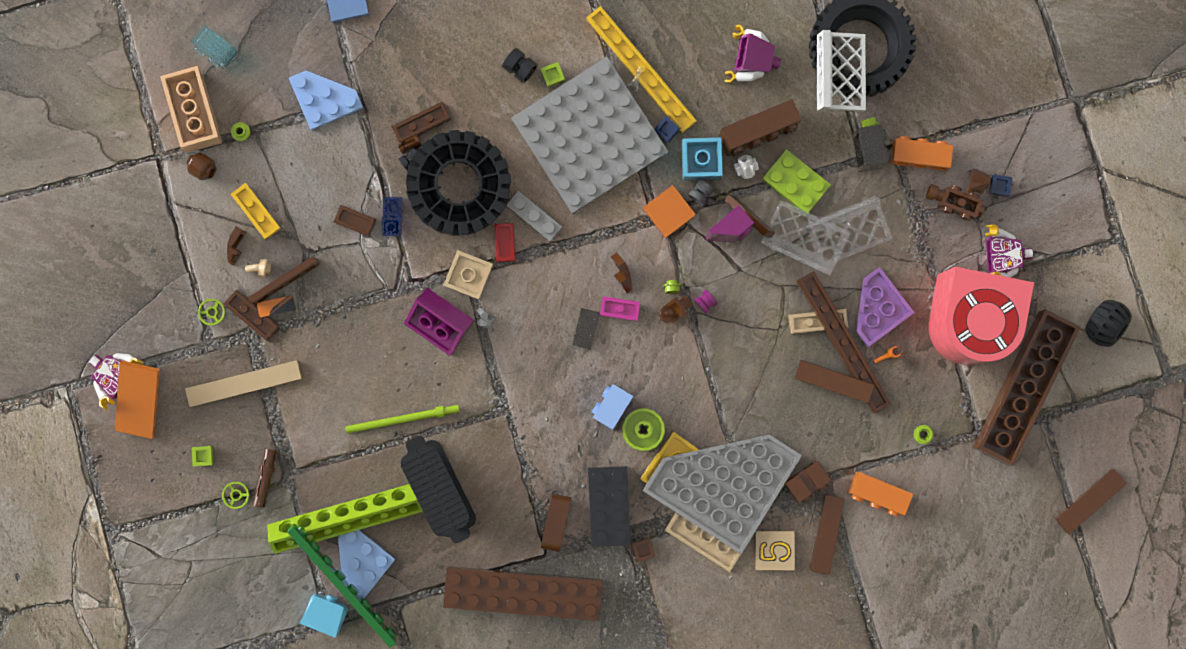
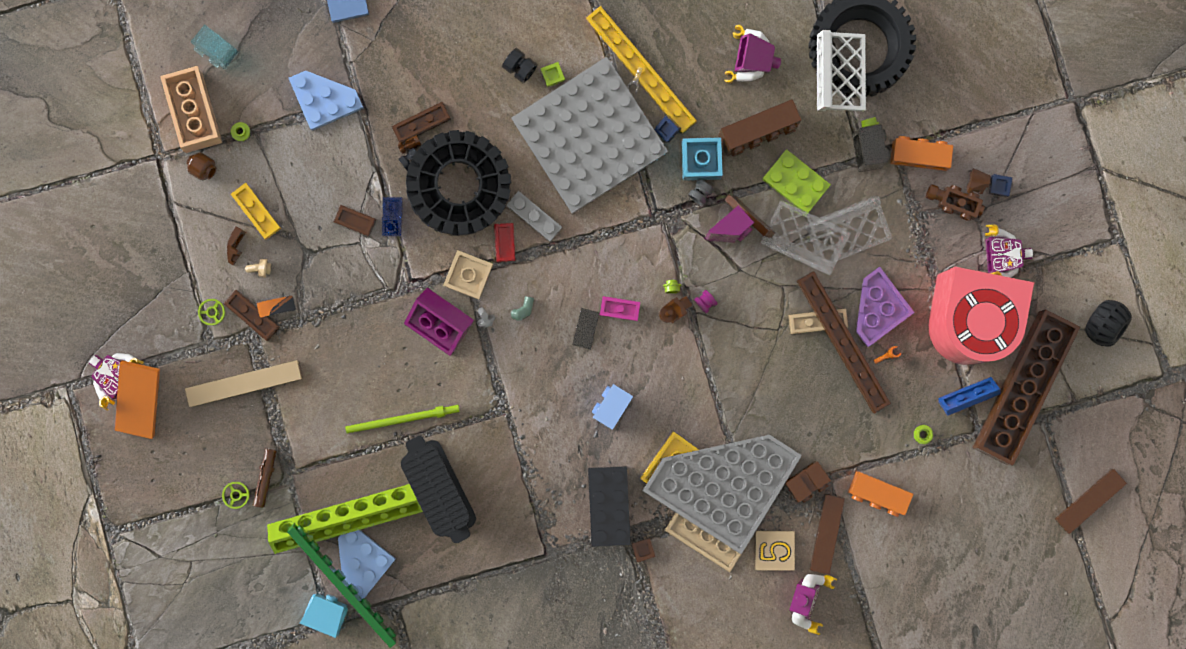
lime plate [192,446,214,467] -> none
reddish brown tile [248,256,320,305] -> none
reddish brown brick [443,566,603,621] -> none
reddish brown beam [541,493,571,552] -> none
reddish brown slope [611,252,632,293] -> none
lime wheel [622,408,665,451] -> none
orange tile [642,185,696,238] -> none
white gear [734,155,759,179] -> none
reddish brown tile [795,360,875,403] -> none
none -> sand green arm [511,296,534,321]
none -> torso [789,574,837,635]
none -> blue plate [938,377,1001,416]

